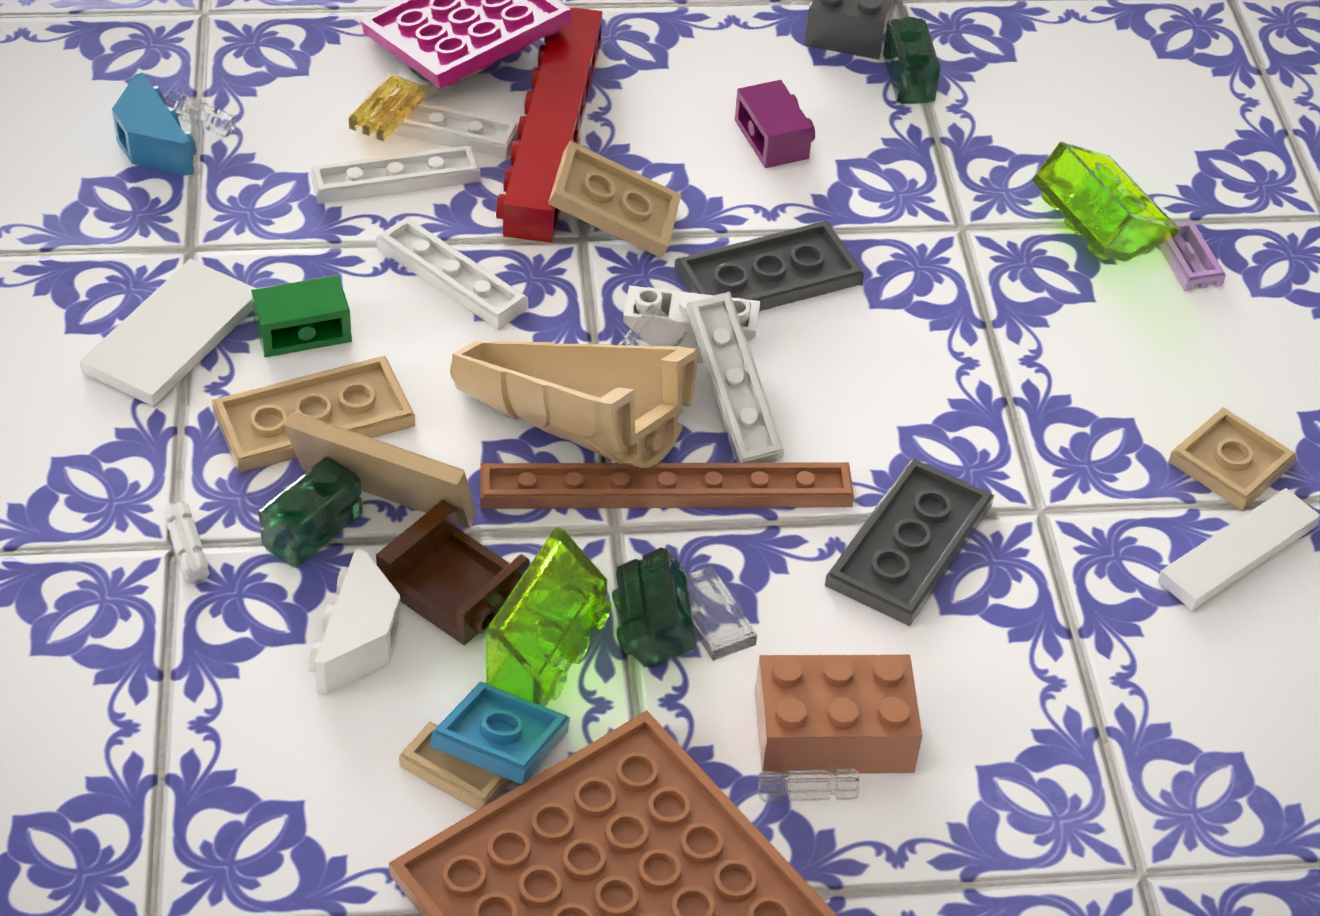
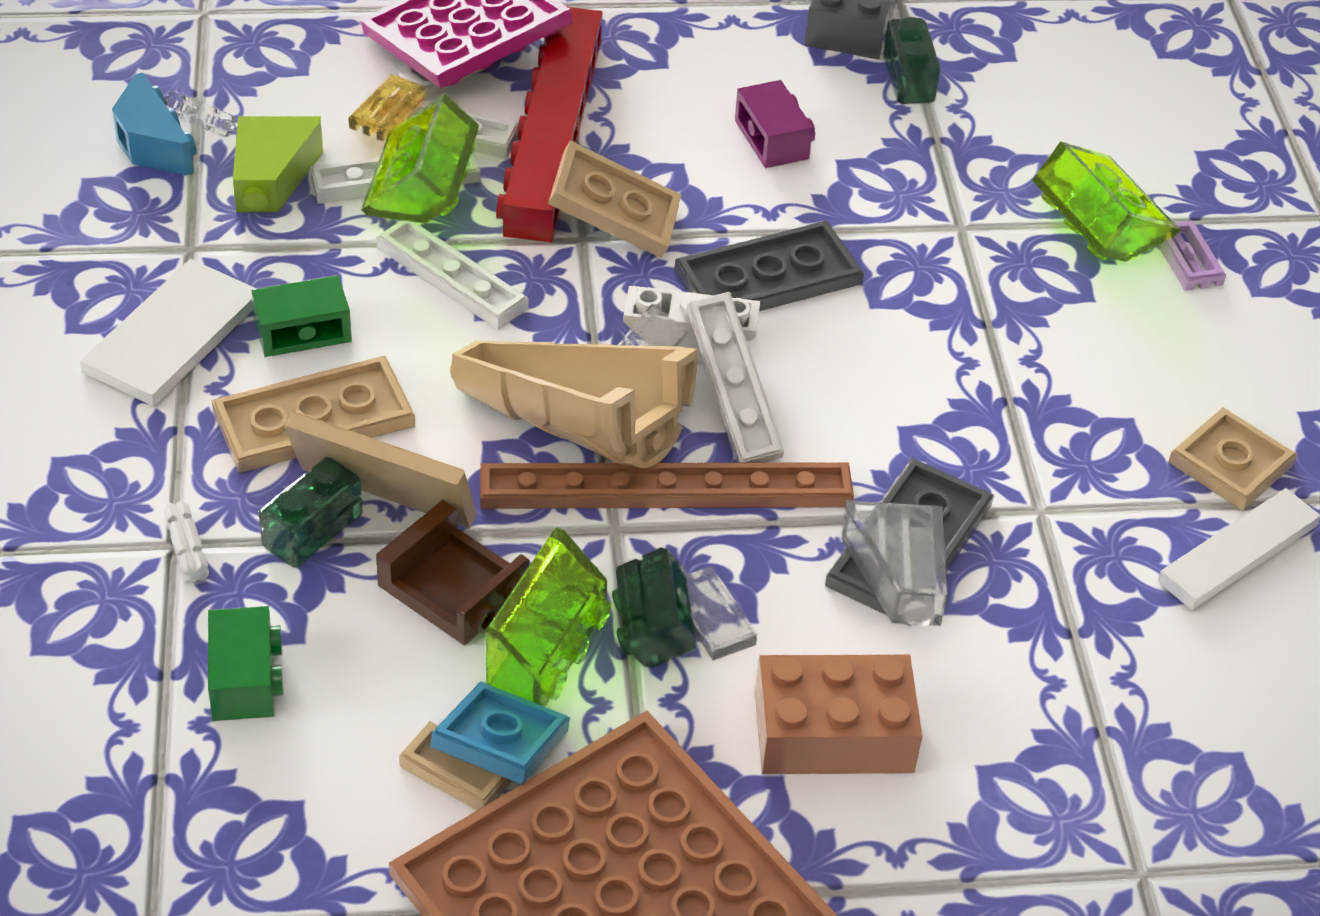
white slope [308,549,402,695] -> none
clear axle [757,769,860,802] -> none
none -> green brick [208,606,284,721]
none -> lime slope [233,116,323,212]
none -> clear neon green slope [361,93,480,223]
none -> clear slope [841,500,947,626]

